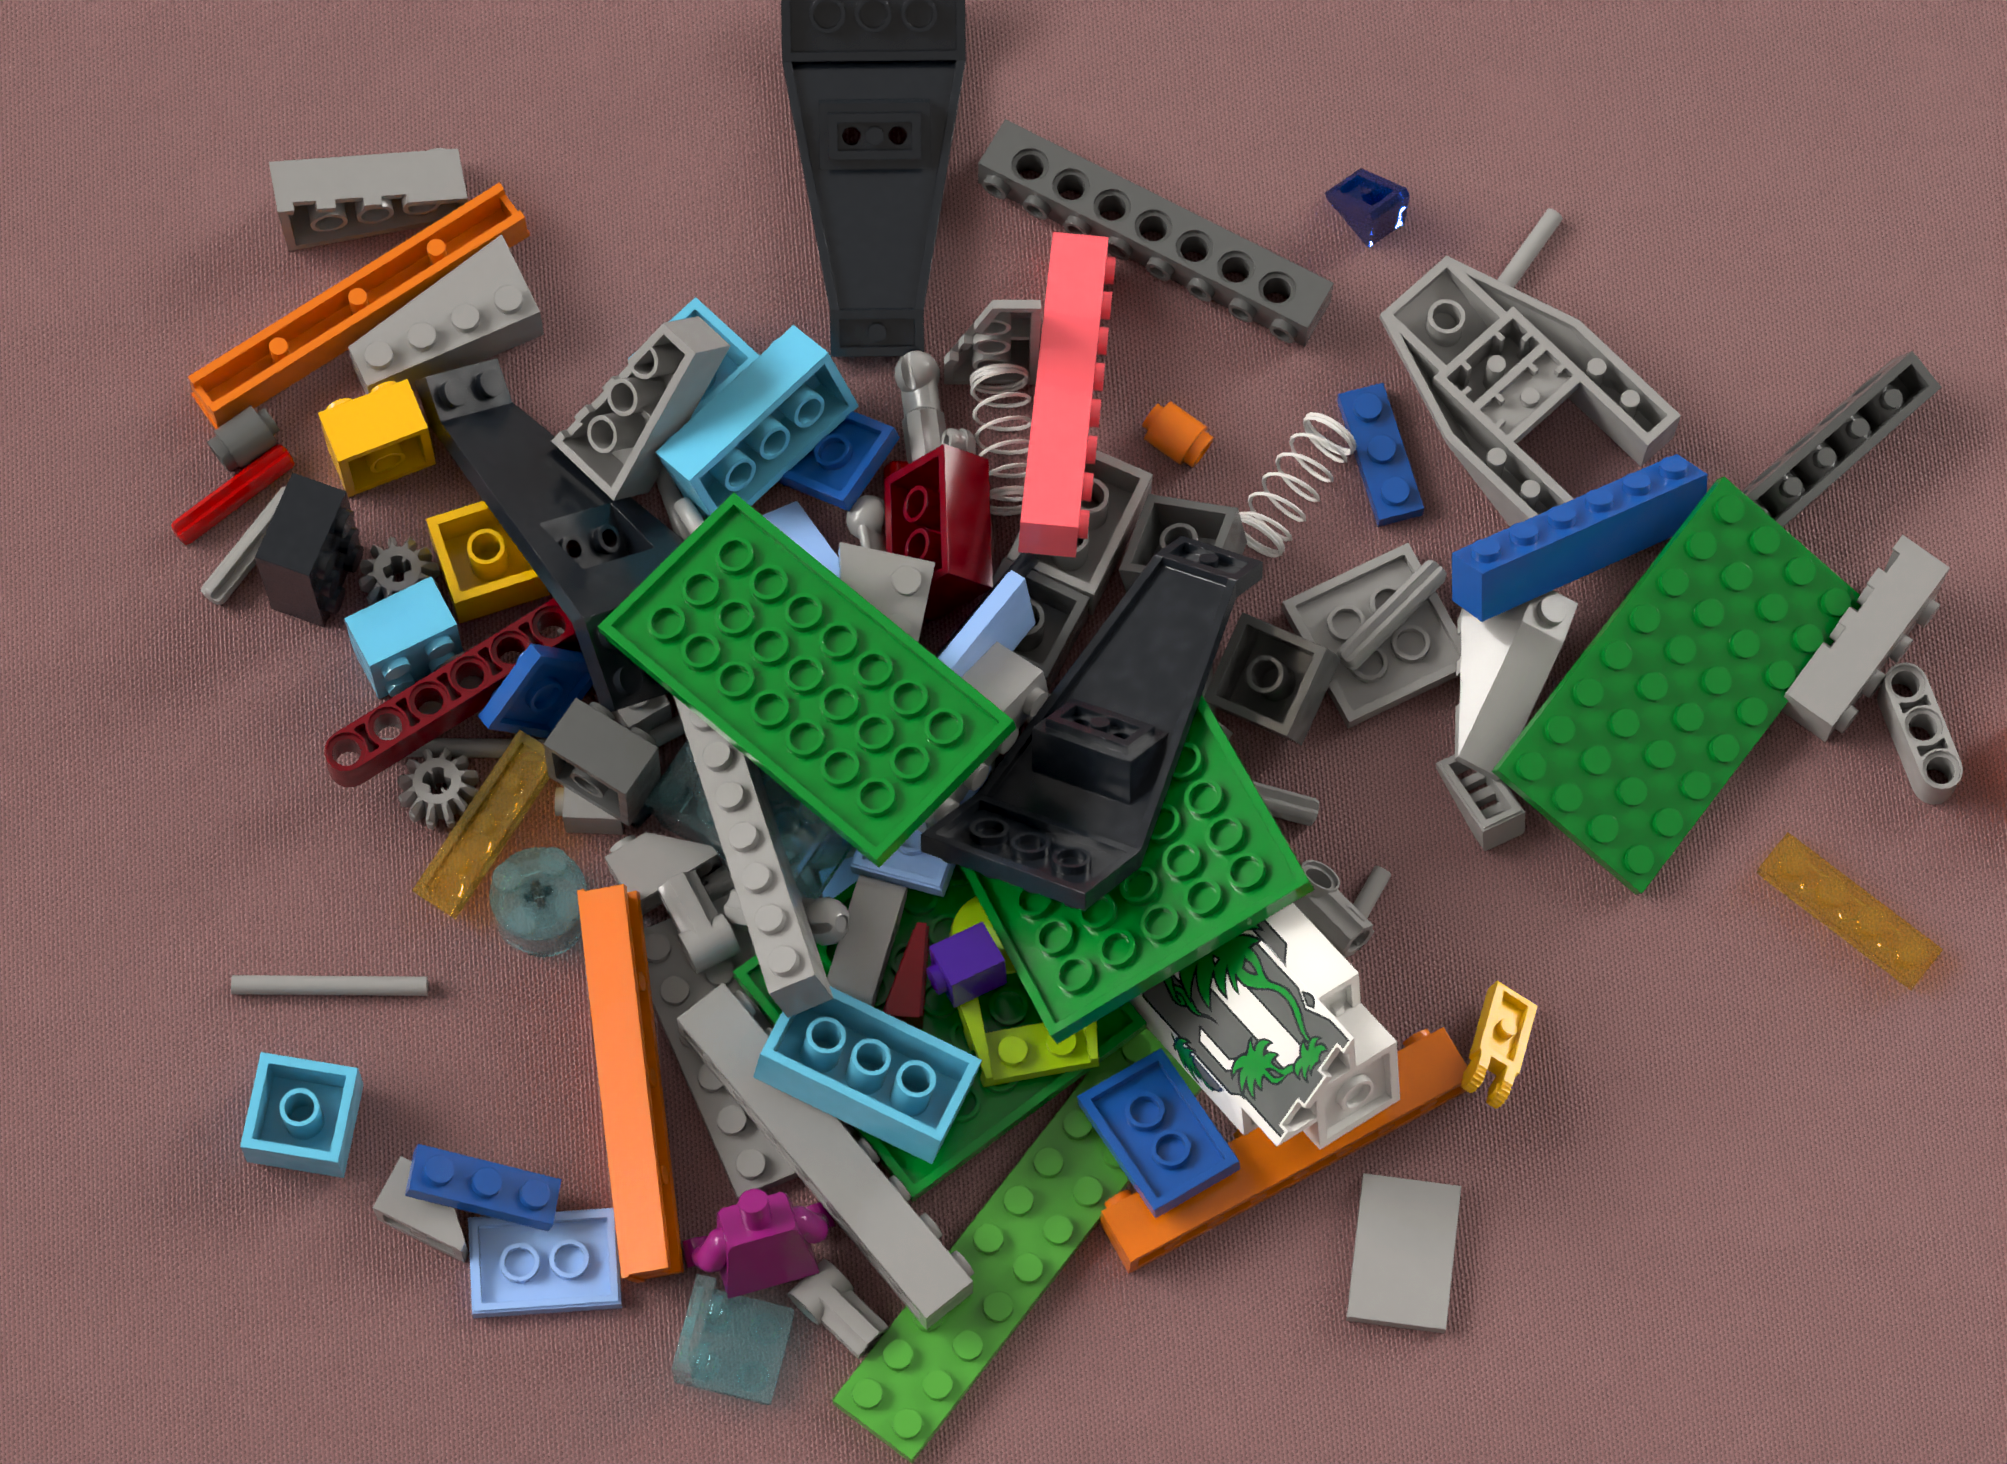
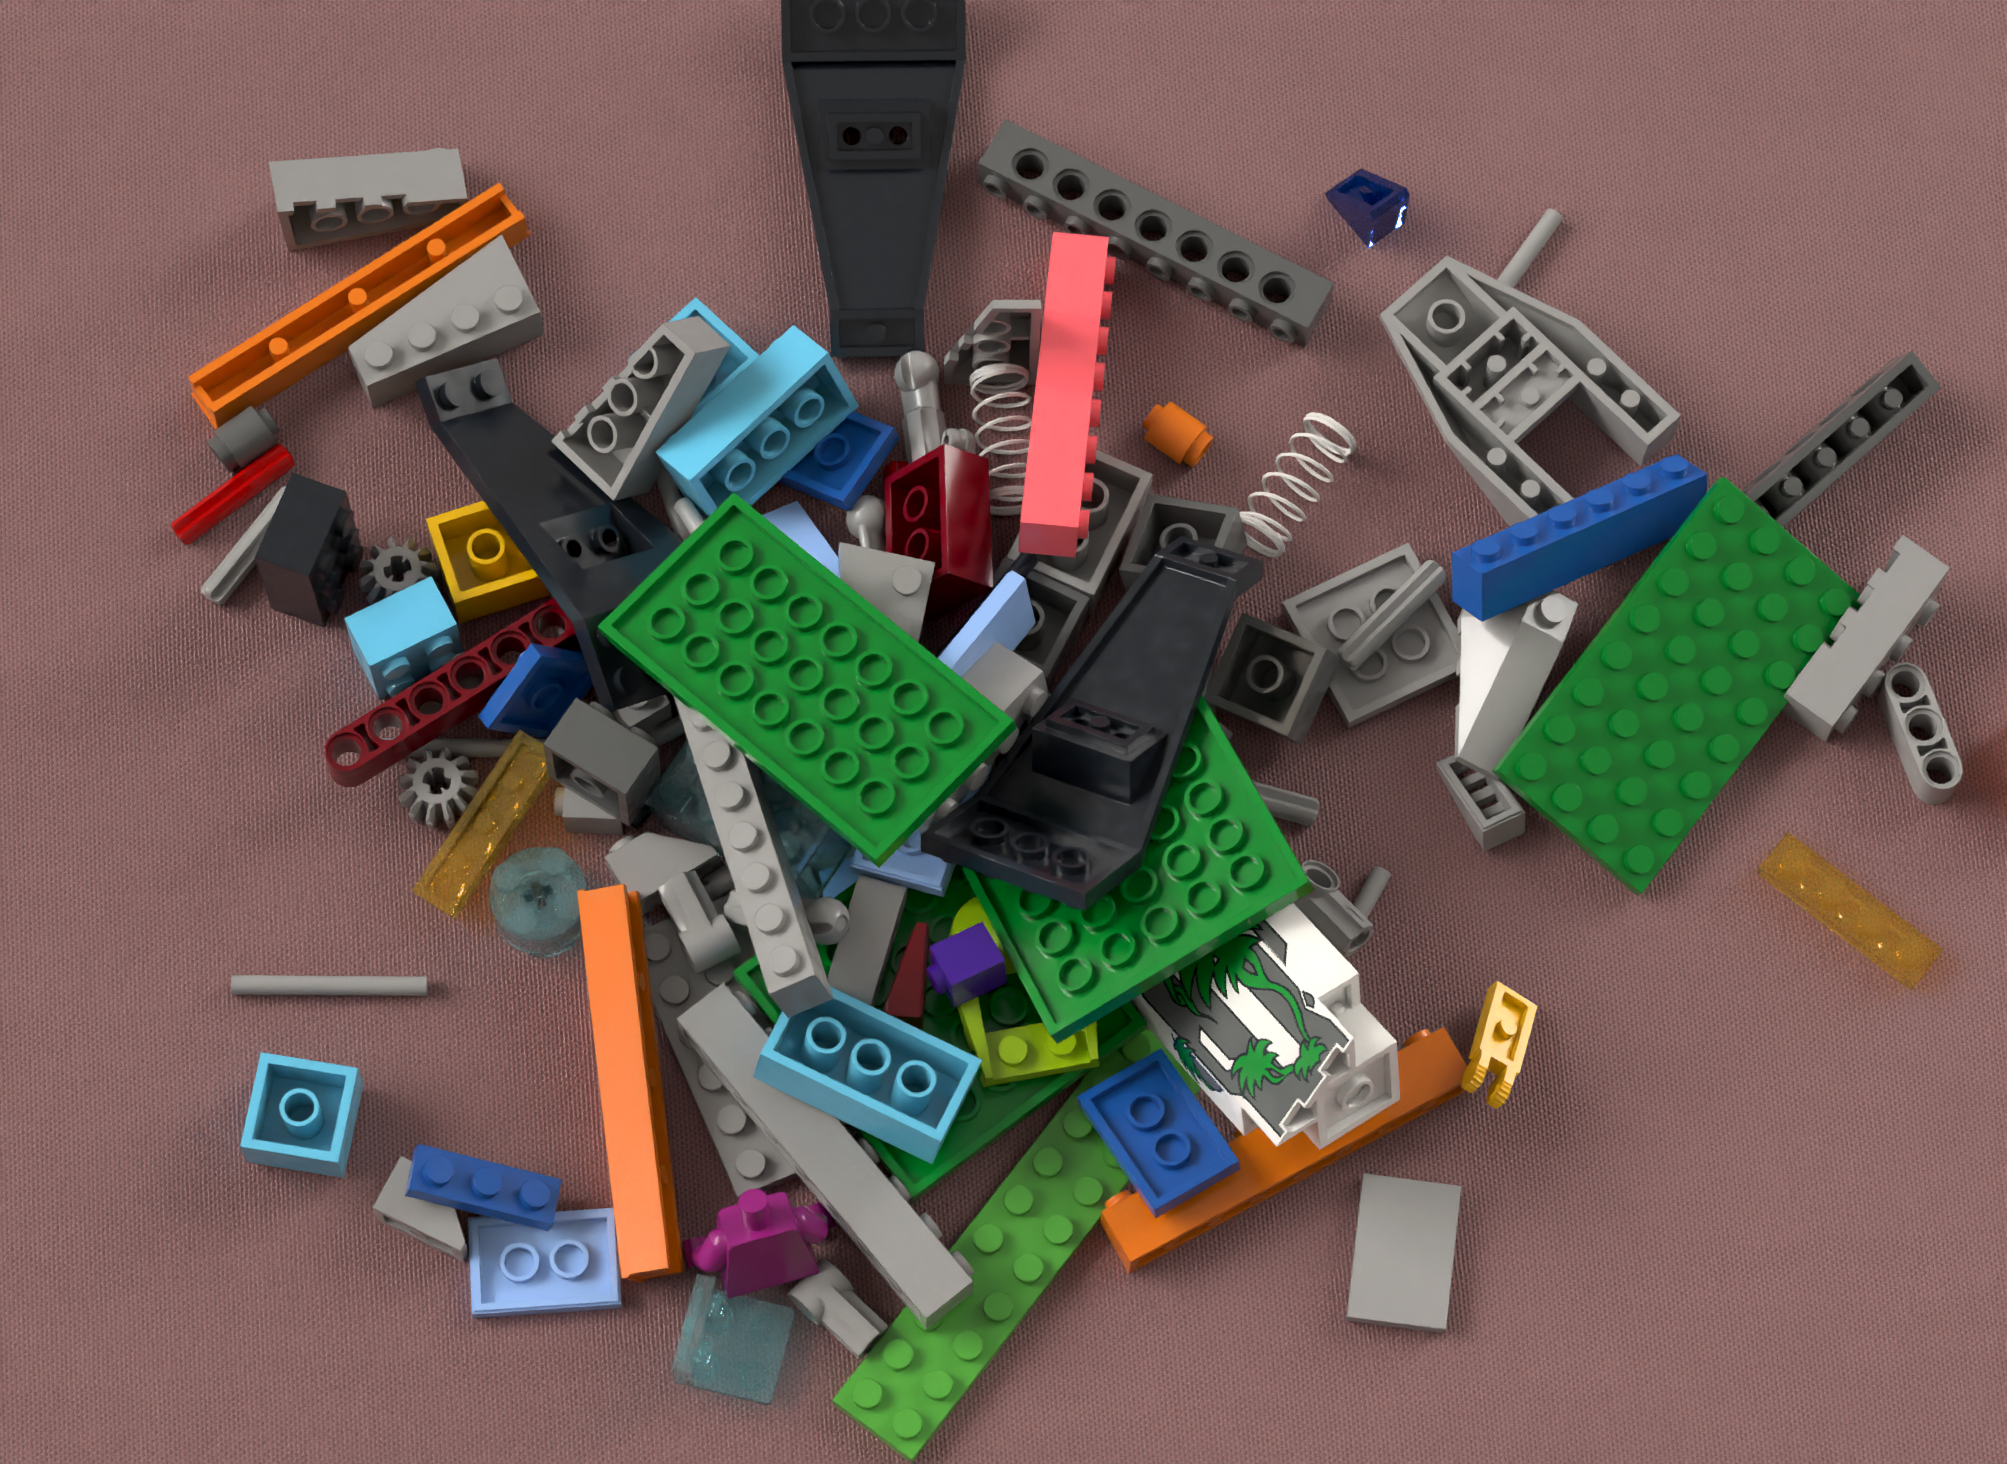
yellow brick [318,379,436,497] -> none
blue plate [1337,383,1424,527] -> none

